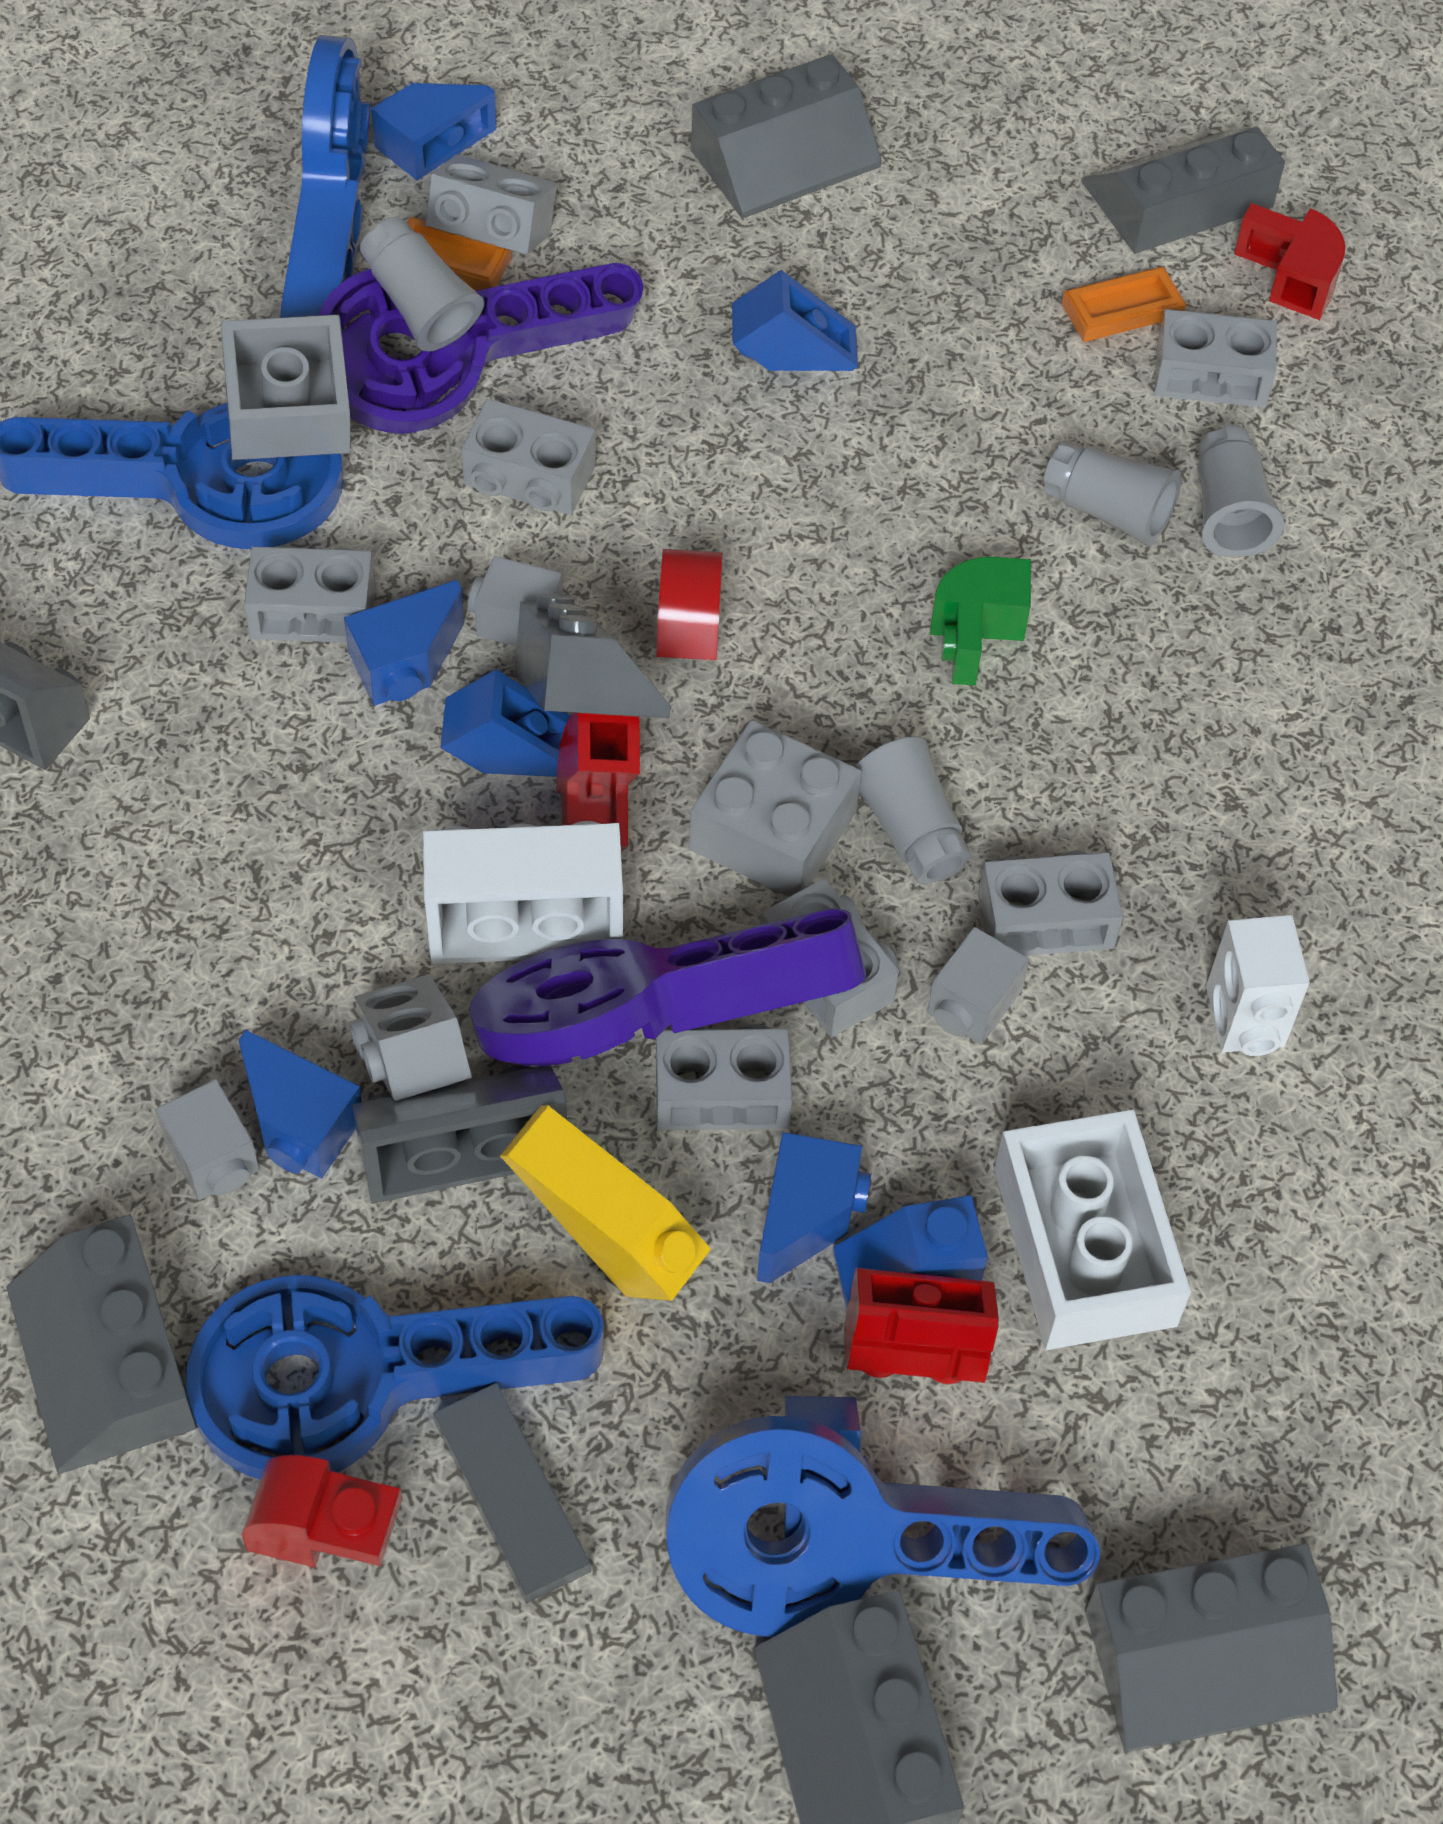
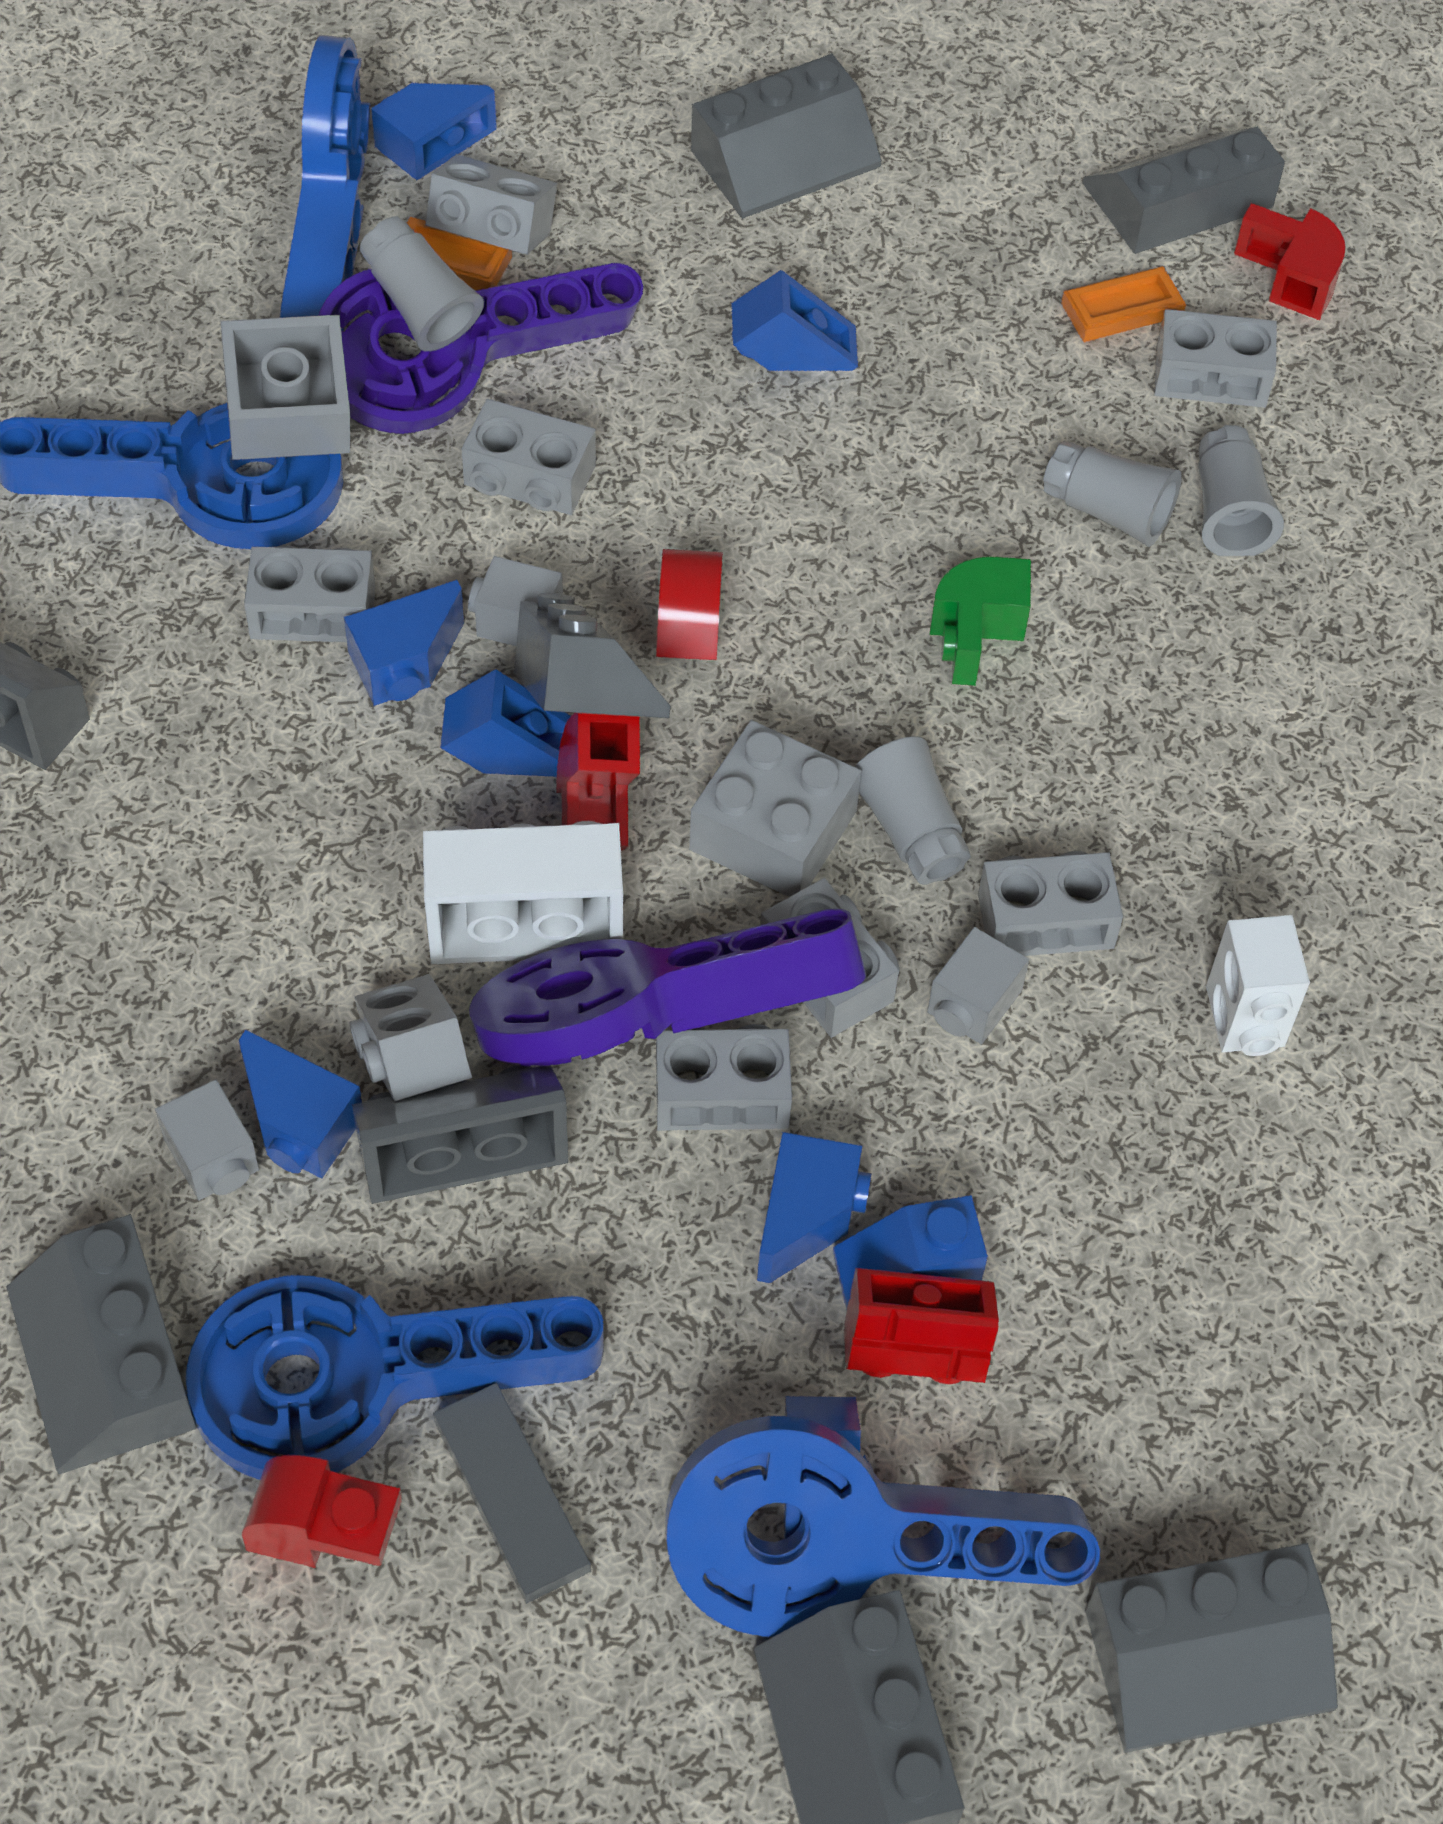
yellow slope [500,1105,711,1301] -> none
white brick [994,1109,1191,1351] -> none

